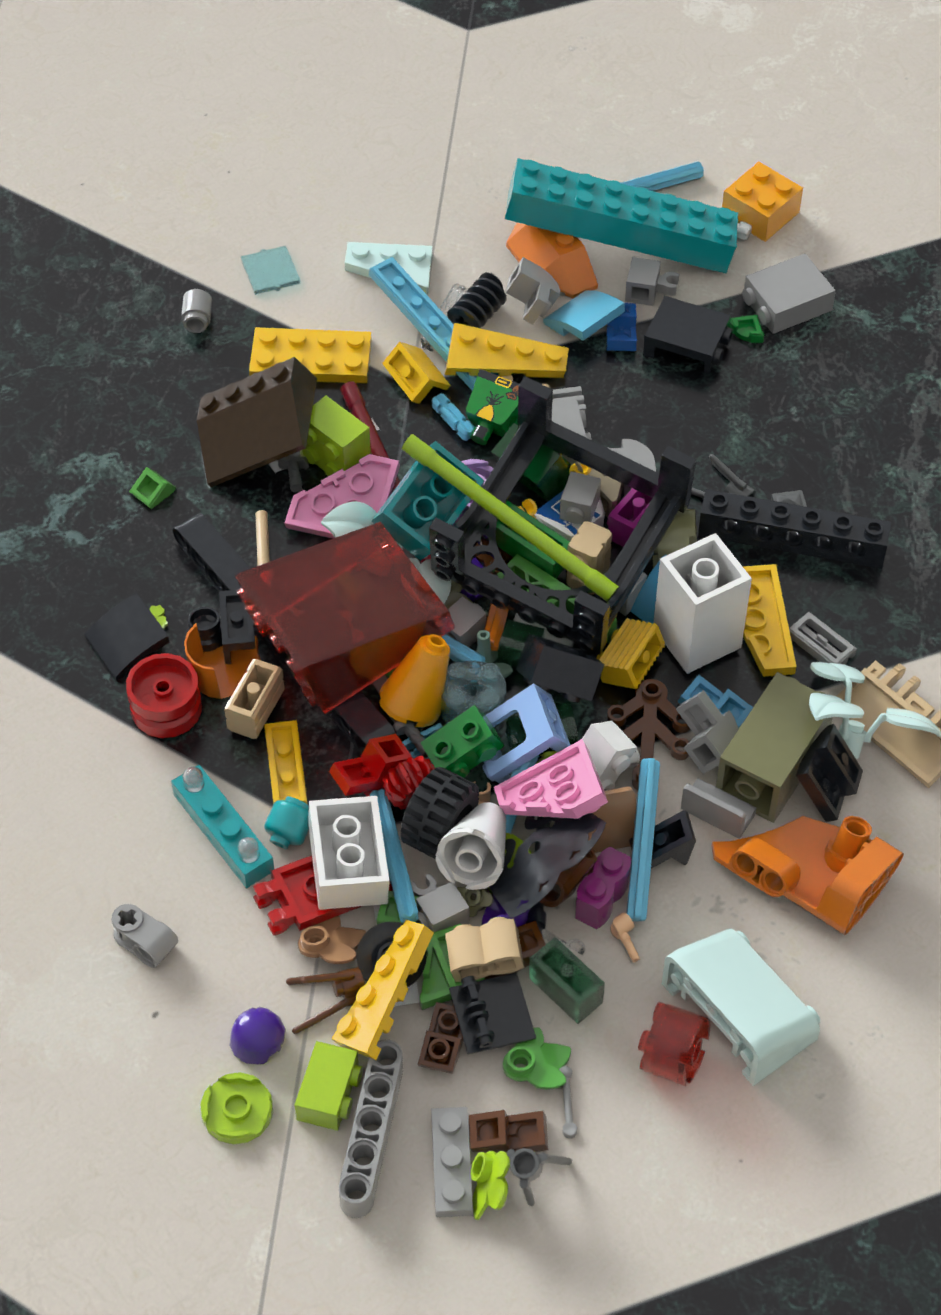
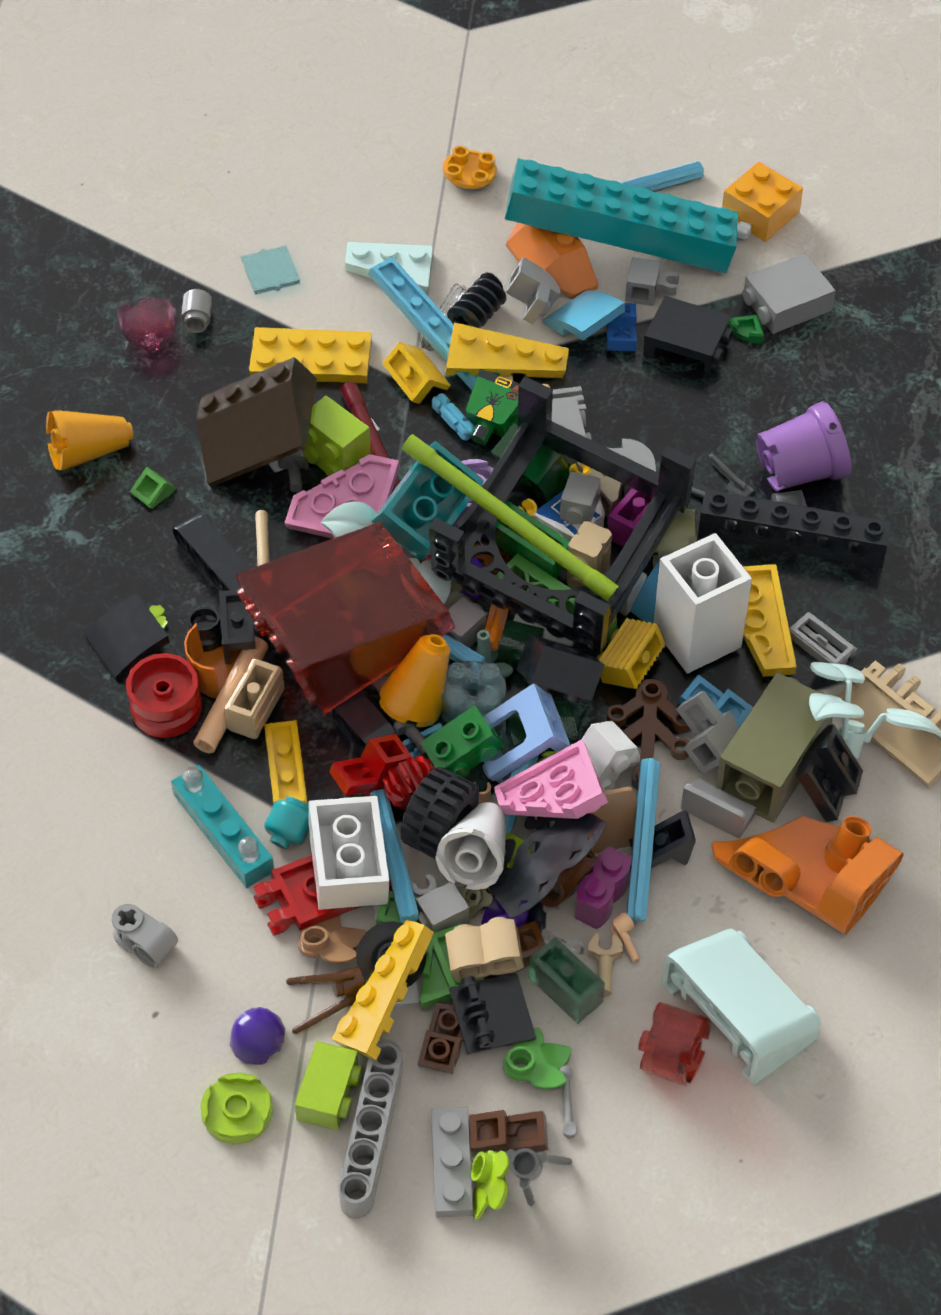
none -> light orange cone [46,410,133,471]
none -> clear pink cylinder [117,297,177,351]
none -> light nougat piece [194,637,268,753]
none -> light orange dish [442,146,497,189]
none -> tan bar [588,932,623,996]
none -> medium lavender piece [756,401,851,492]

